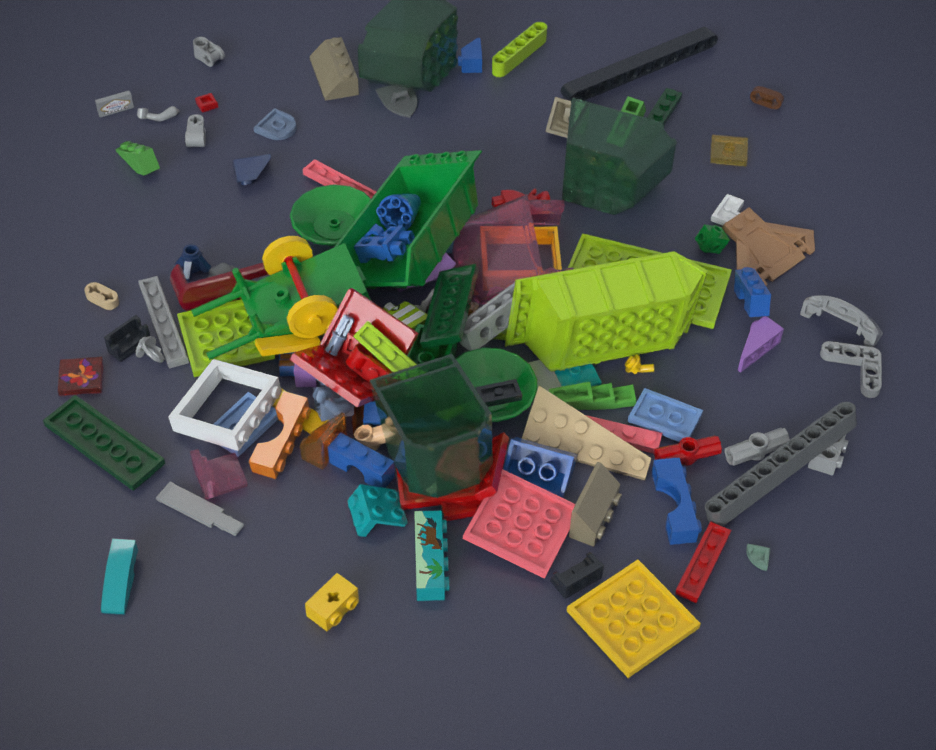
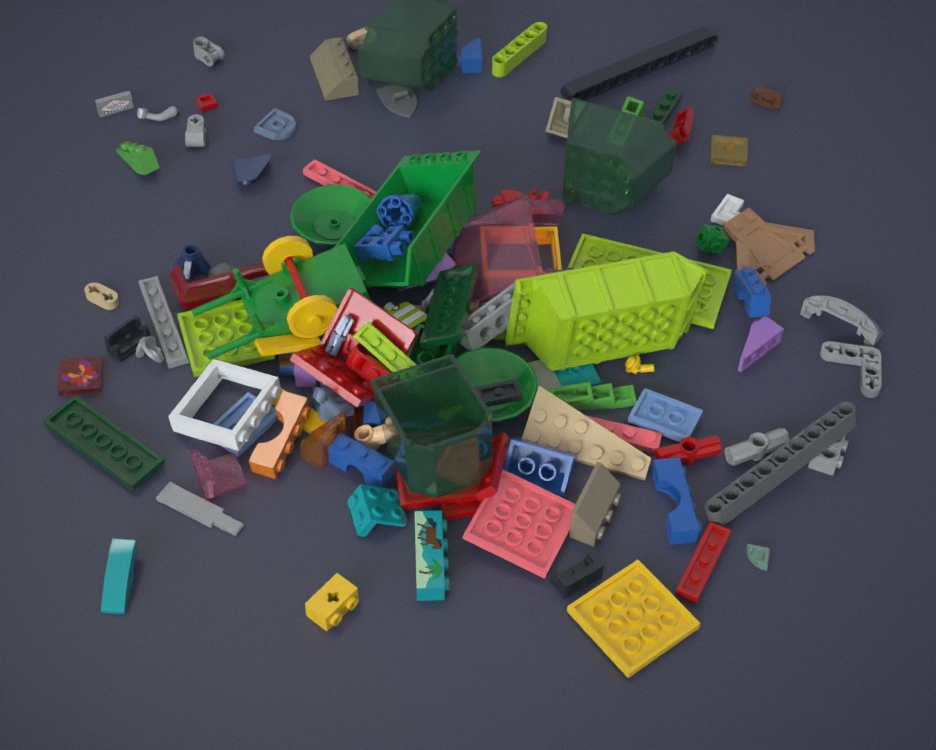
none -> tan beam [346,26,377,50]
none -> red plate [664,107,695,149]

